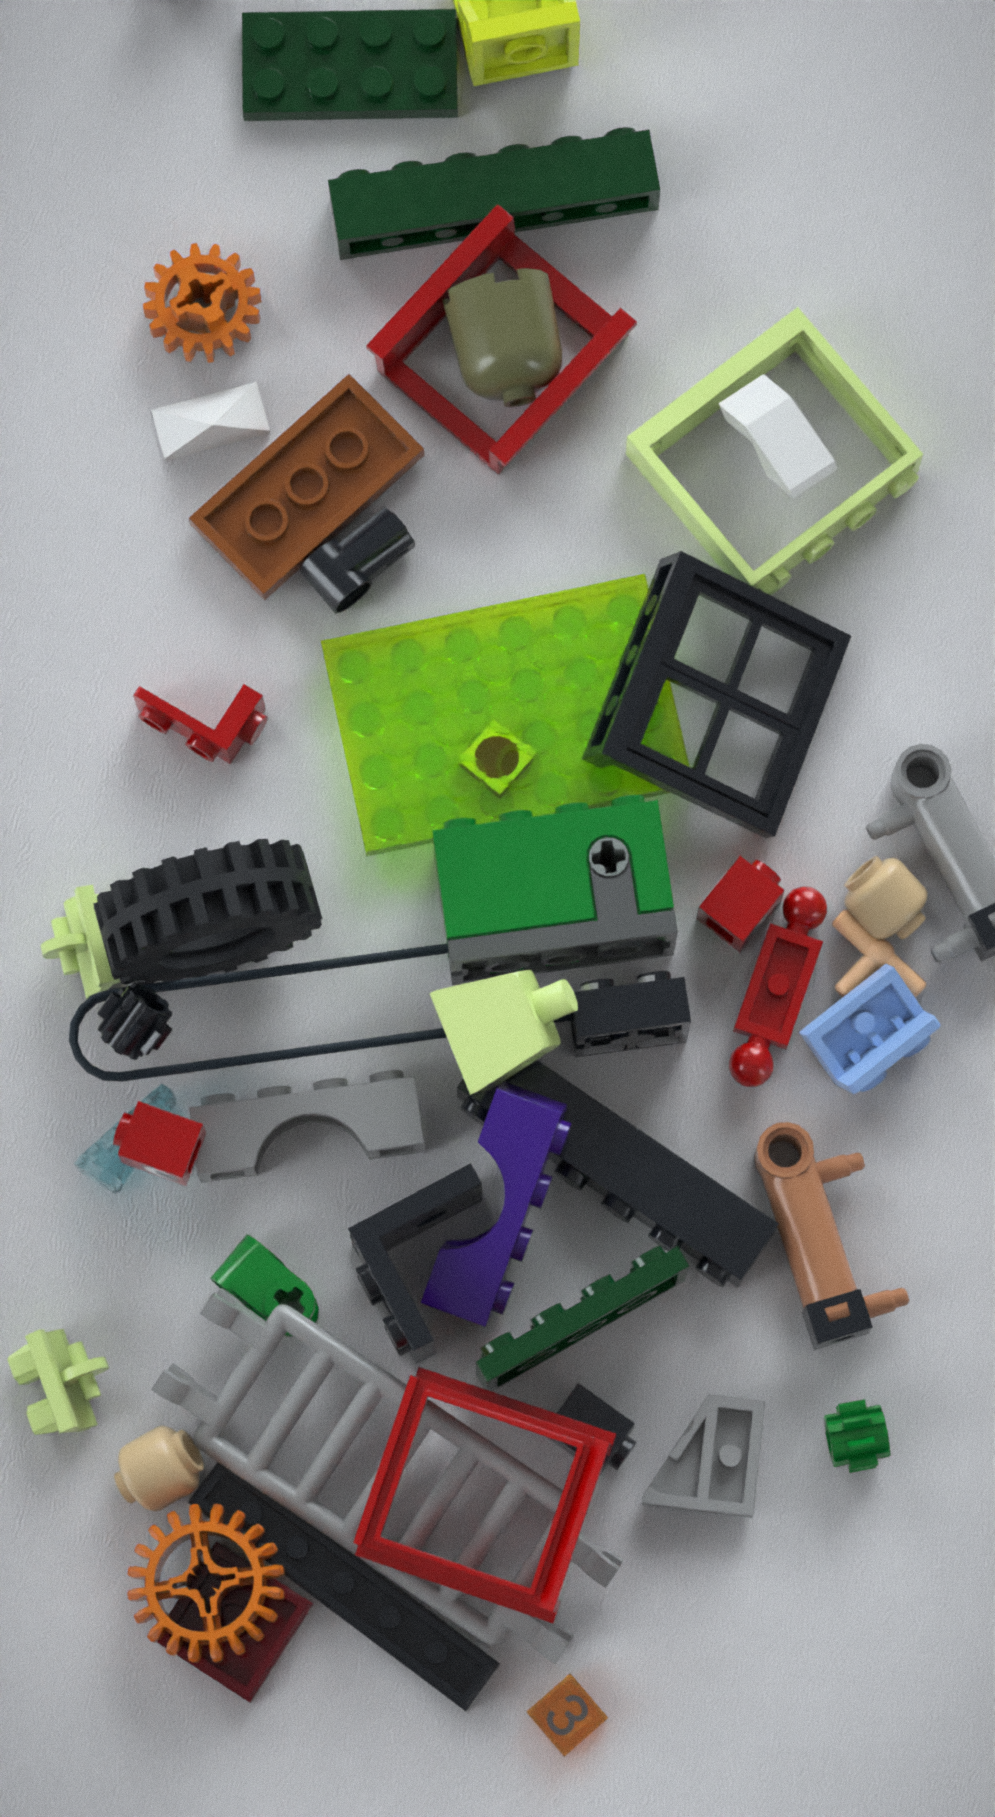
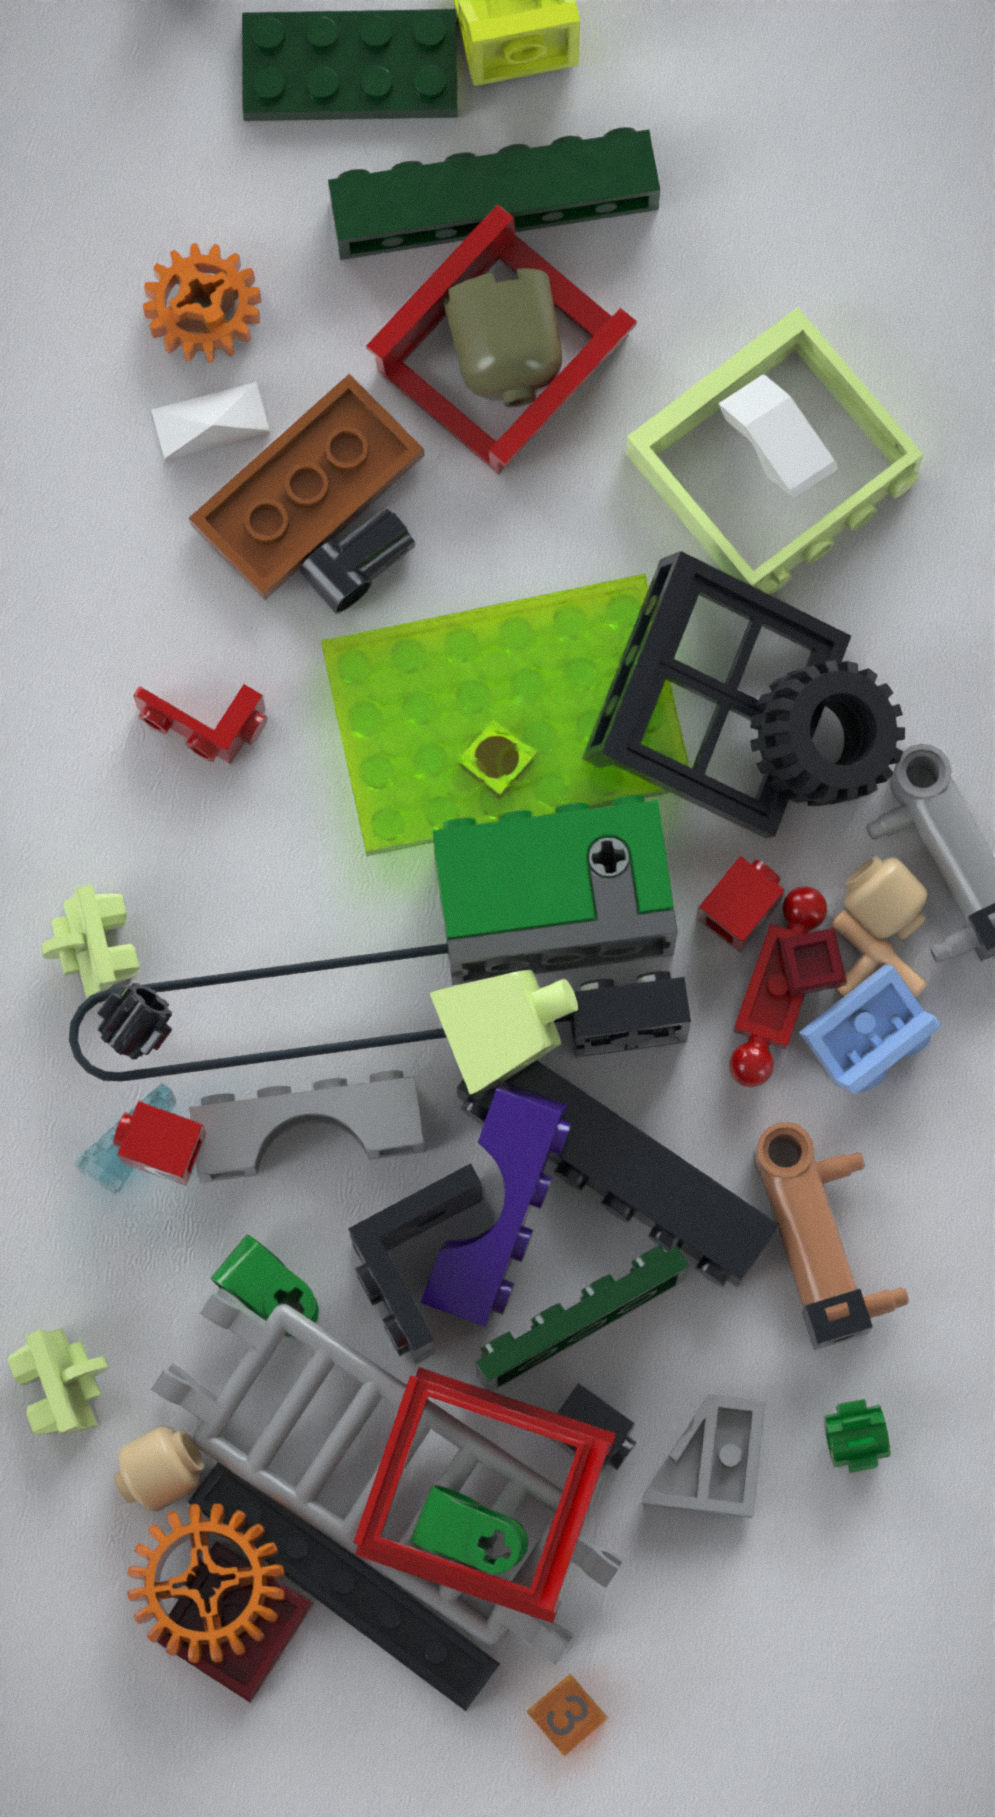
black tyre [93,839,323,985] -> none
none -> green piece [410,1484,529,1574]
none -> black tyre [750,660,905,806]
none -> dark red tile [778,928,847,997]

